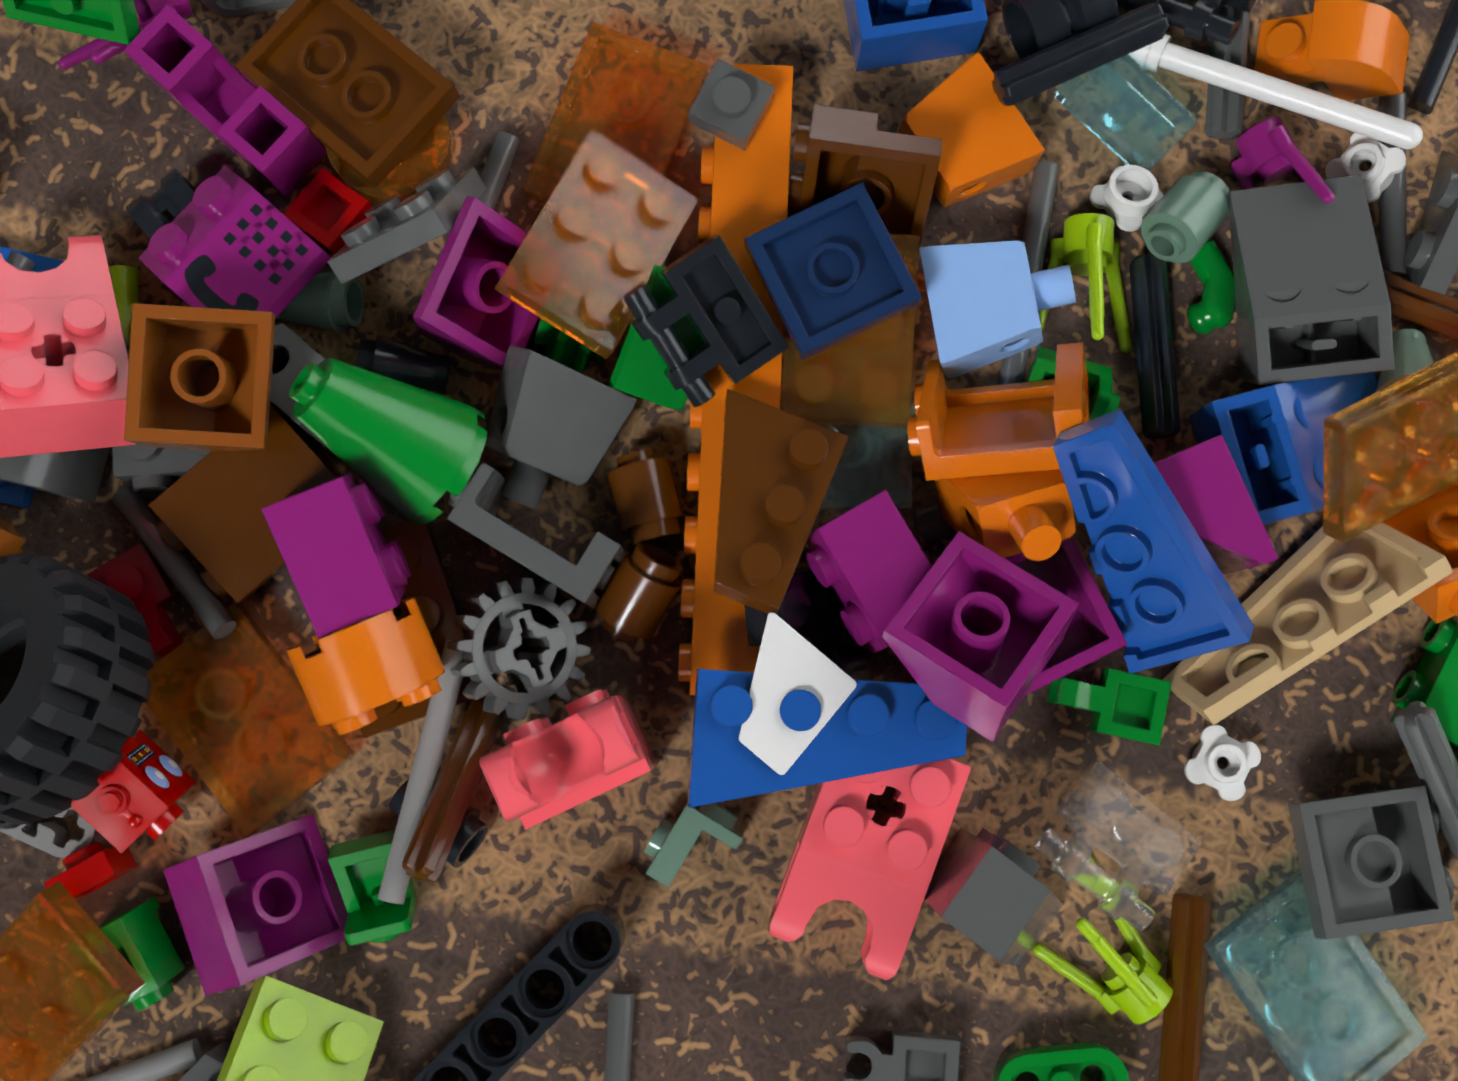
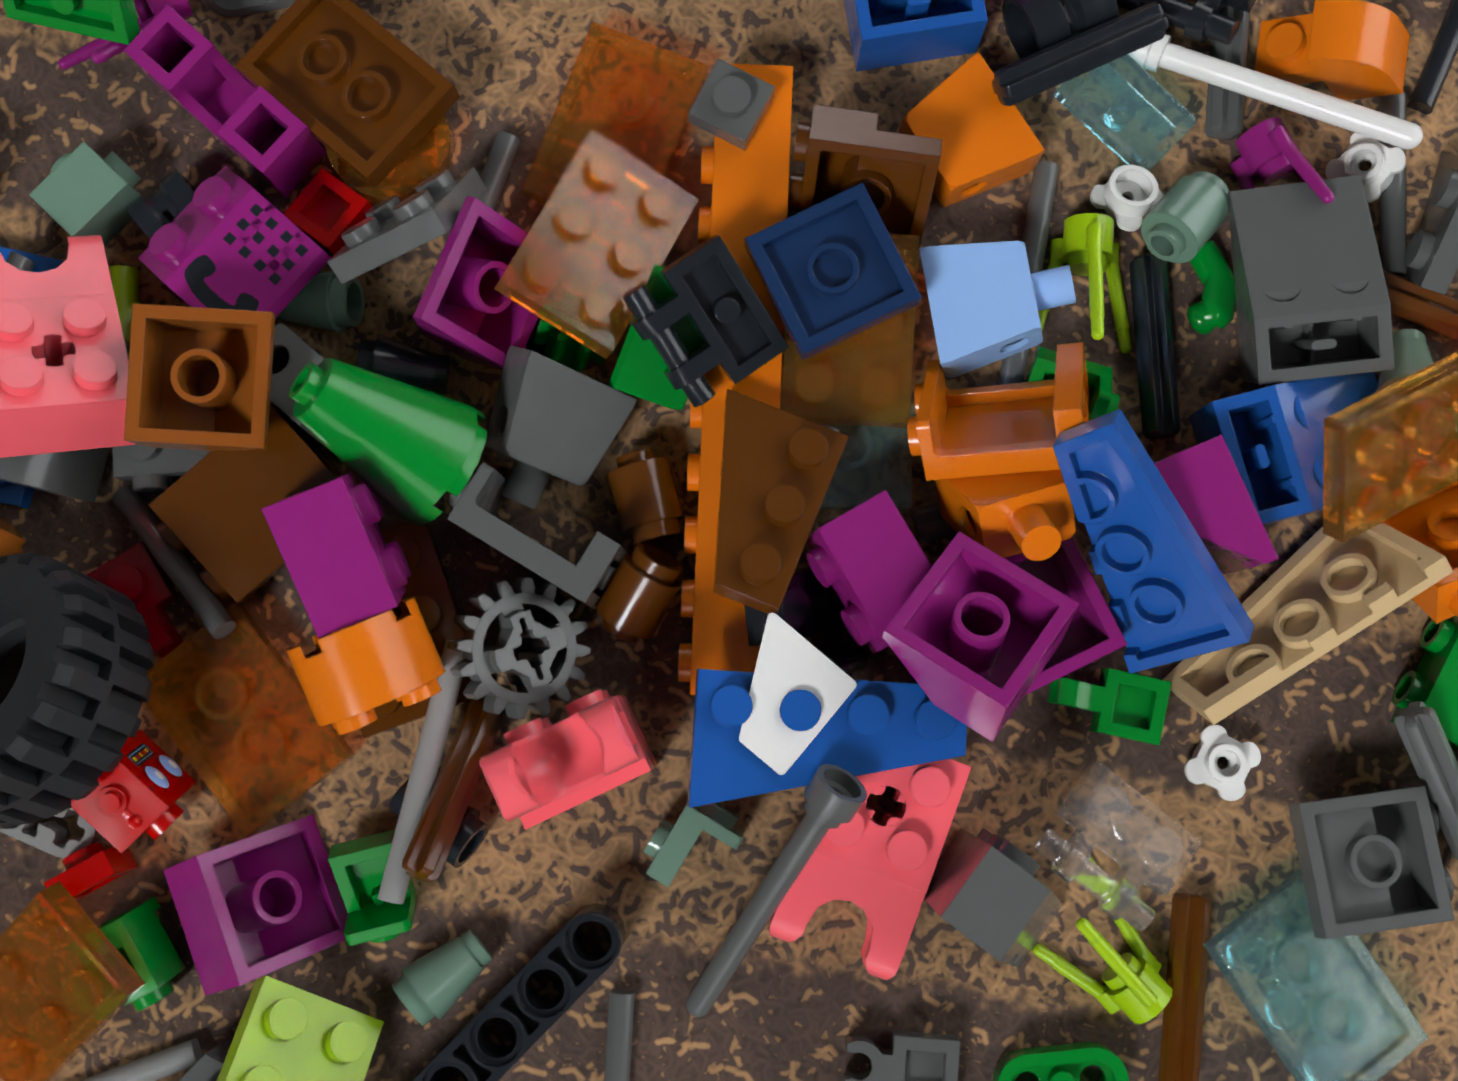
none -> sand green brick [29,142,142,247]
none -> sand green cone [392,929,493,1026]
none -> dark grey piece [686,764,867,1017]

